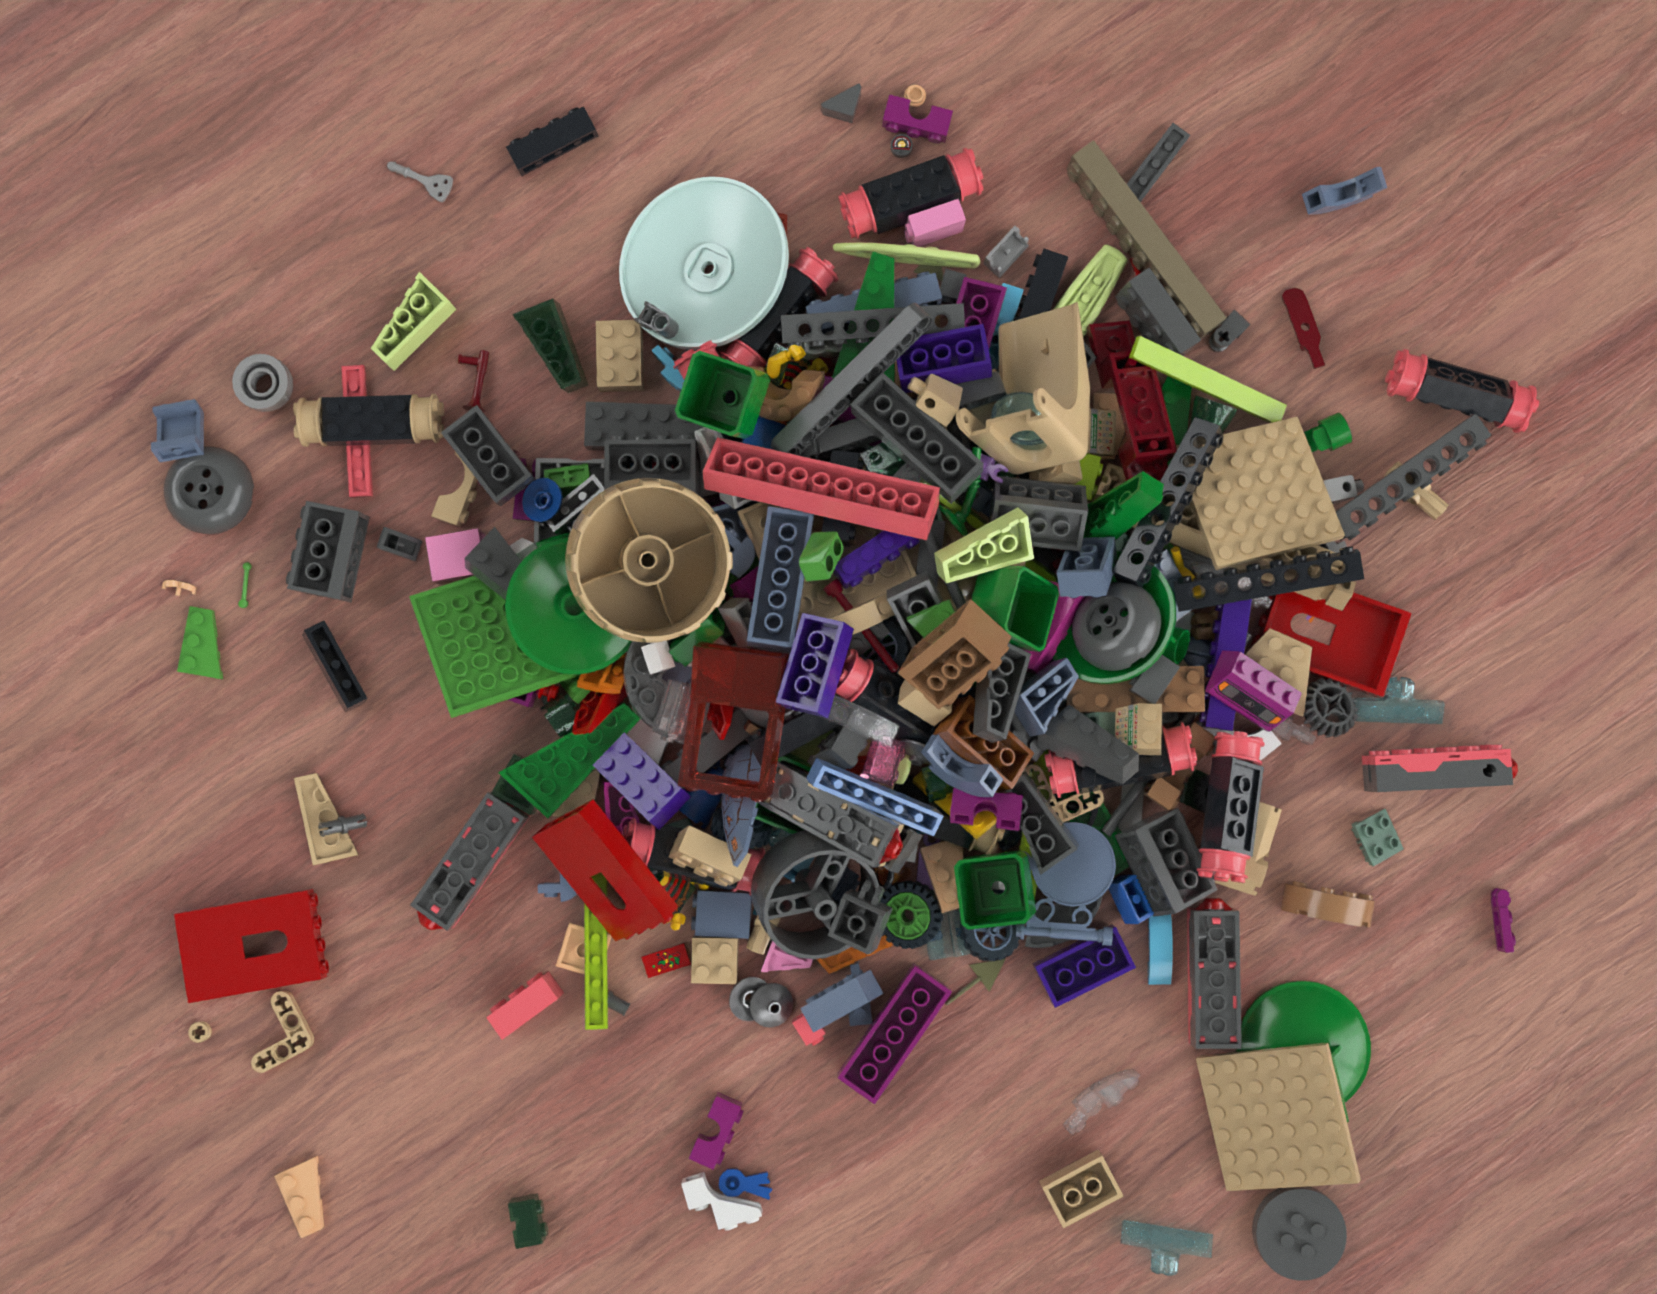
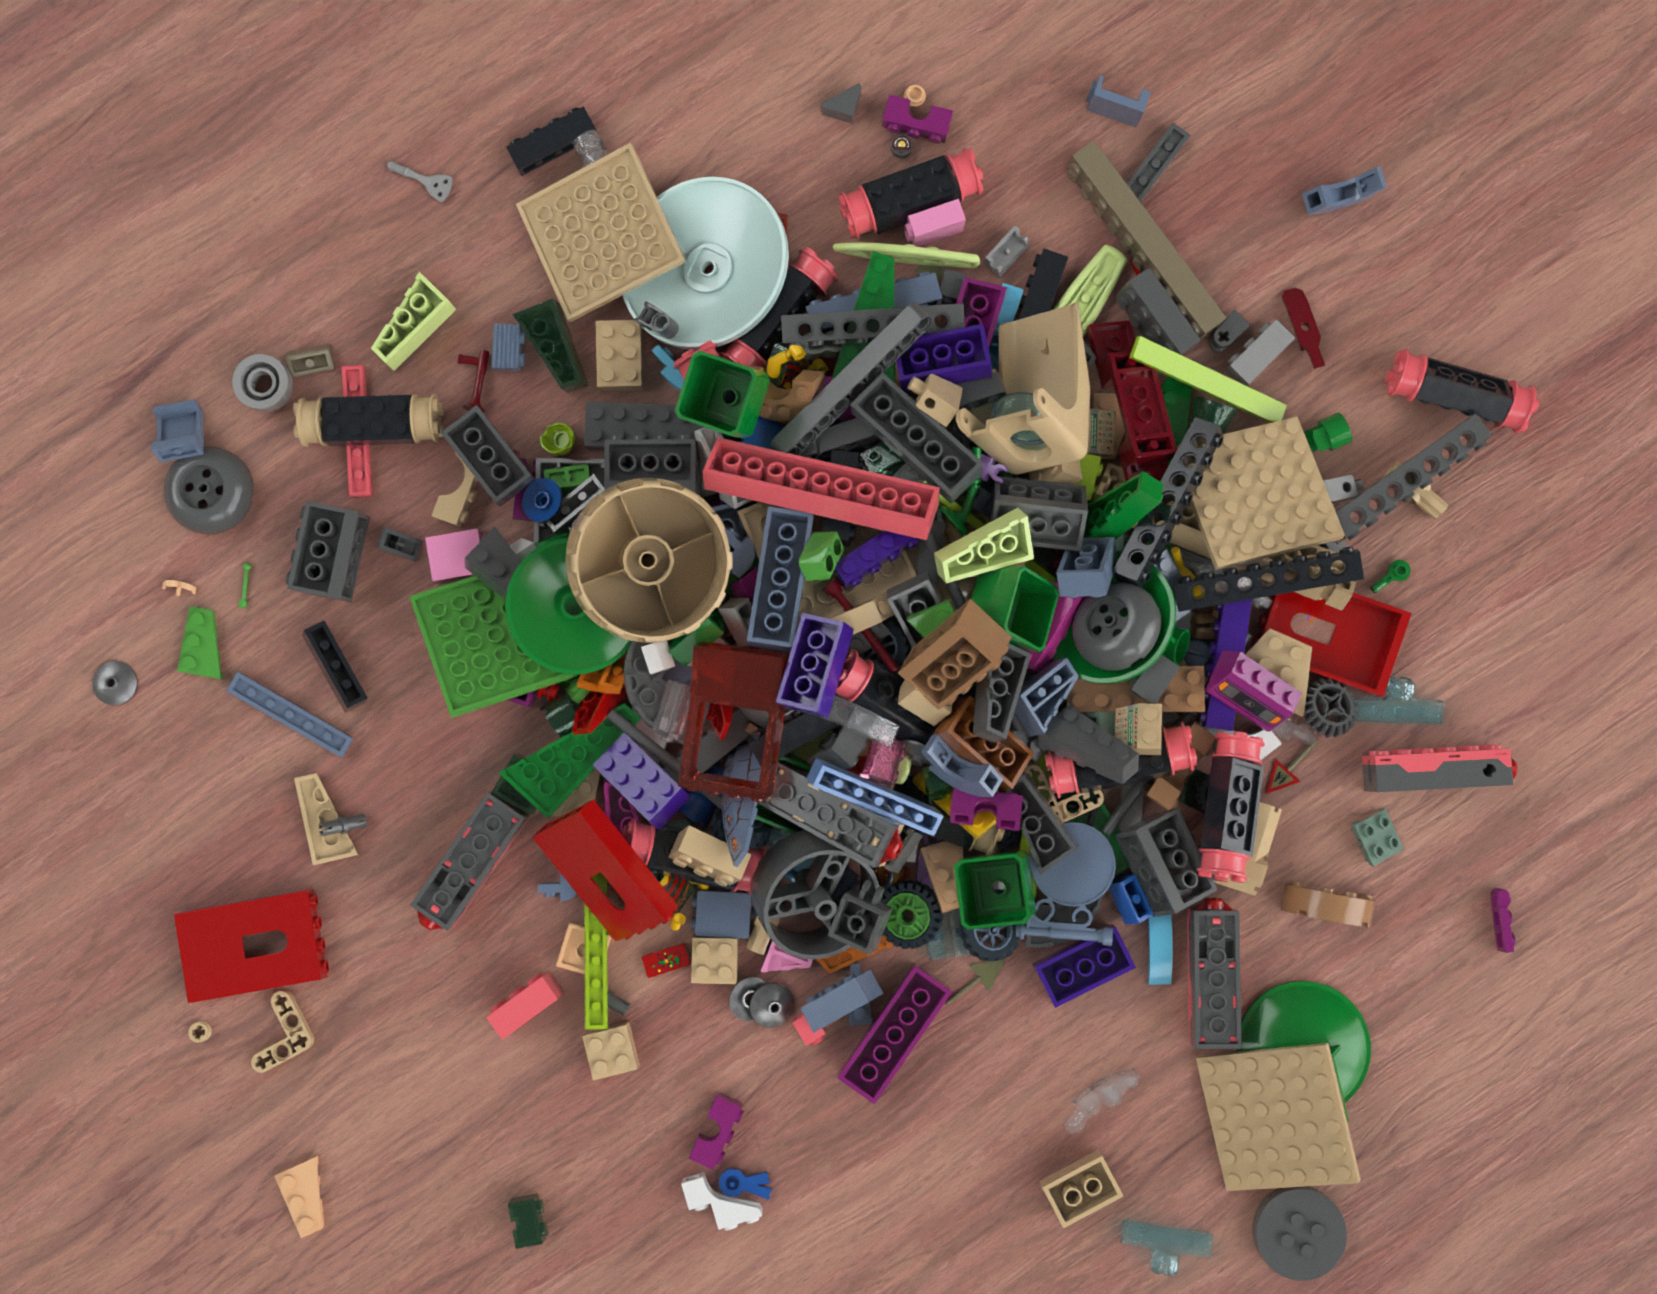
none -> flat silver dish [92,661,138,705]
none -> sand blue plate [226,672,354,757]
none -> dark tan slope [285,344,335,377]
none -> sand blue brick [491,323,527,372]
none -> tan plate [516,143,686,322]
none -> lime hair [540,423,576,456]
none -> clear wheel [572,130,609,167]
none -> tan brick [582,1021,640,1080]
none -> dark grey piece [607,709,722,810]
none -> sand blue panel [1086,75,1151,127]
none -> light grey brick [1226,319,1295,386]
none -> piece [1266,739,1318,794]
none -> green plate [1370,560,1411,593]

